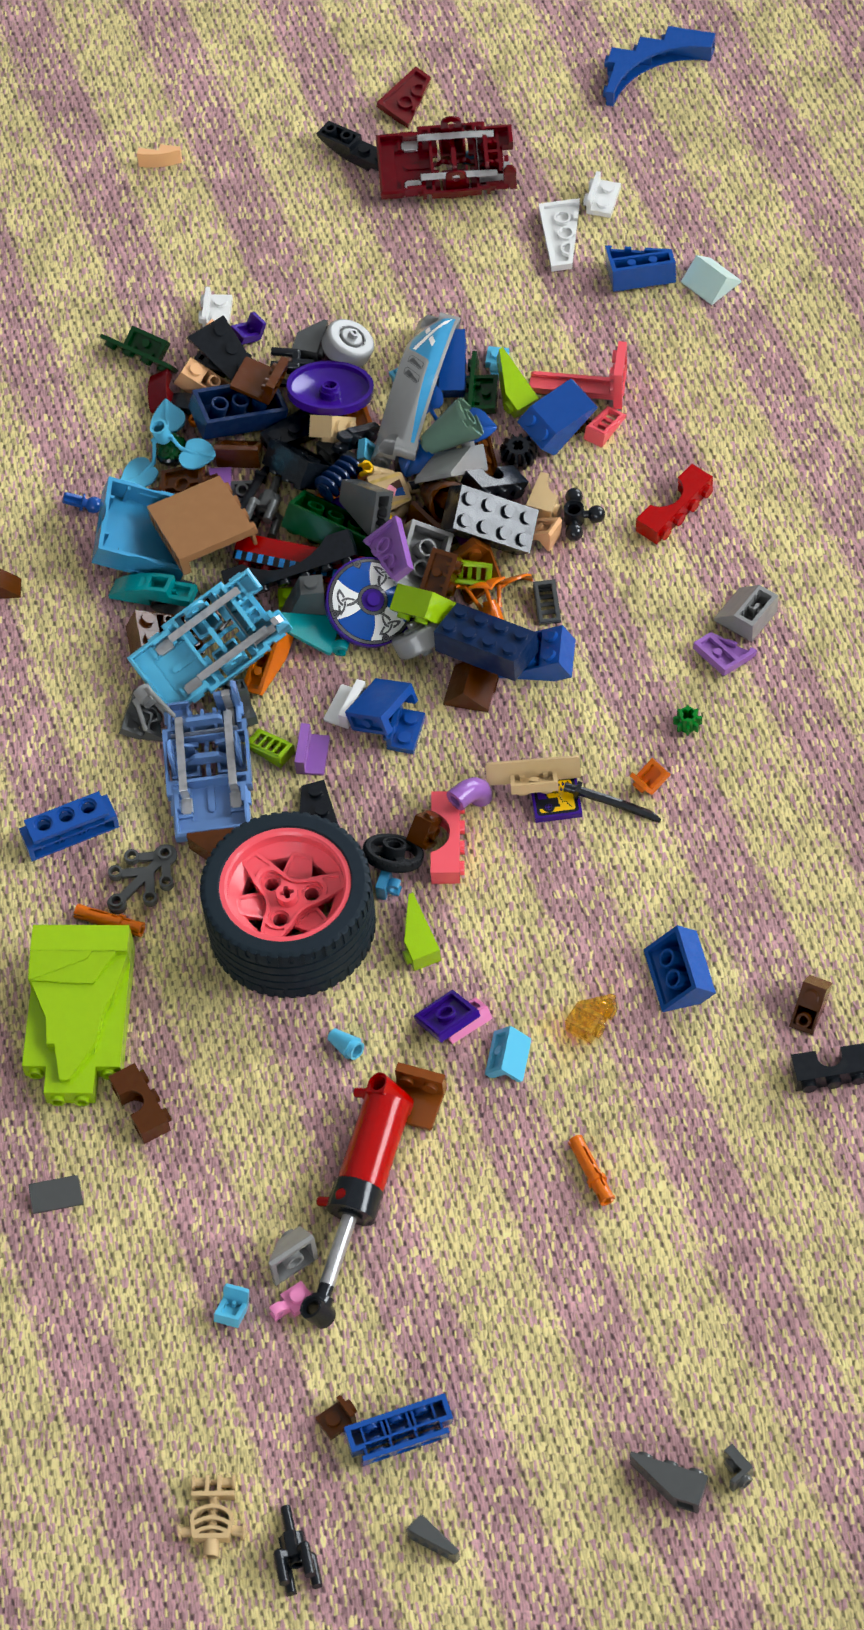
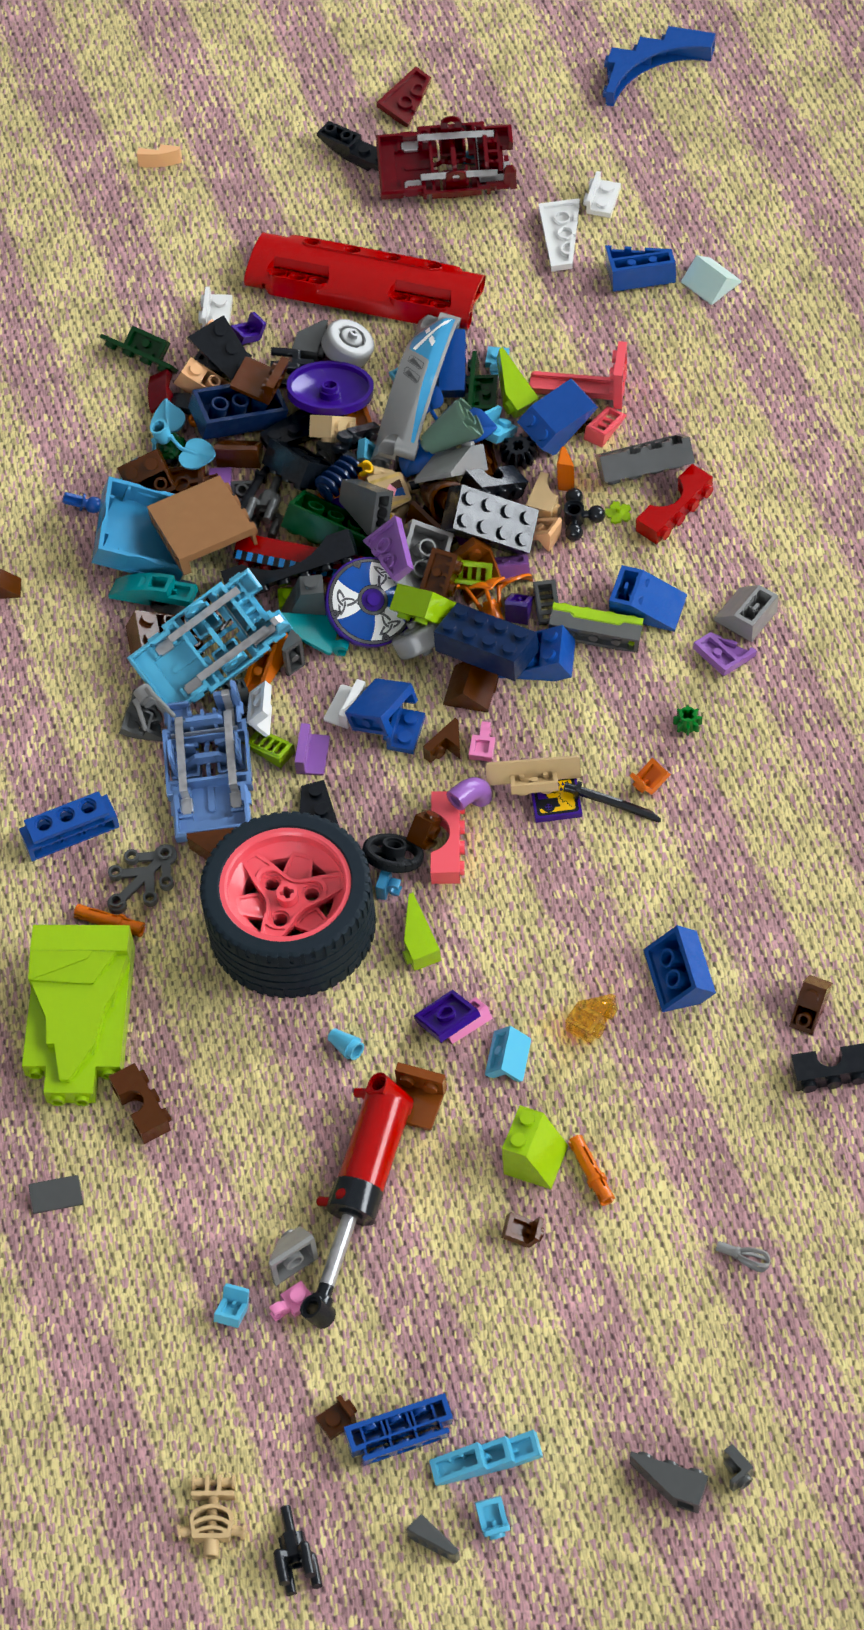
none -> reddish brown slope [117,449,176,492]
none -> red panel [244,232,486,330]
none -> white panel [246,681,272,737]
none -> dark grey slope [282,629,305,676]
none -> reddish brown slope [423,718,461,763]
none -> medium azure slope [429,1430,543,1486]
none -> bright pink plate [469,721,496,762]
none -> medium azure bracket [474,1495,511,1540]
none -> medium azure bracket [485,405,518,444]
none -> medium lavender slope [495,554,530,579]
none -> reddish brown bracket [501,1212,544,1248]
none -> lime slope [502,1105,568,1190]
none -> dark purple slope [505,593,534,625]
none -> dark grey piece [548,602,644,652]
none -> orange slope [557,446,574,491]
none -> dark grey wedge [595,434,695,485]
none -> lime plant [605,501,632,524]
none -> blue slope [609,565,687,632]
none -> light grey piece [716,1241,771,1272]

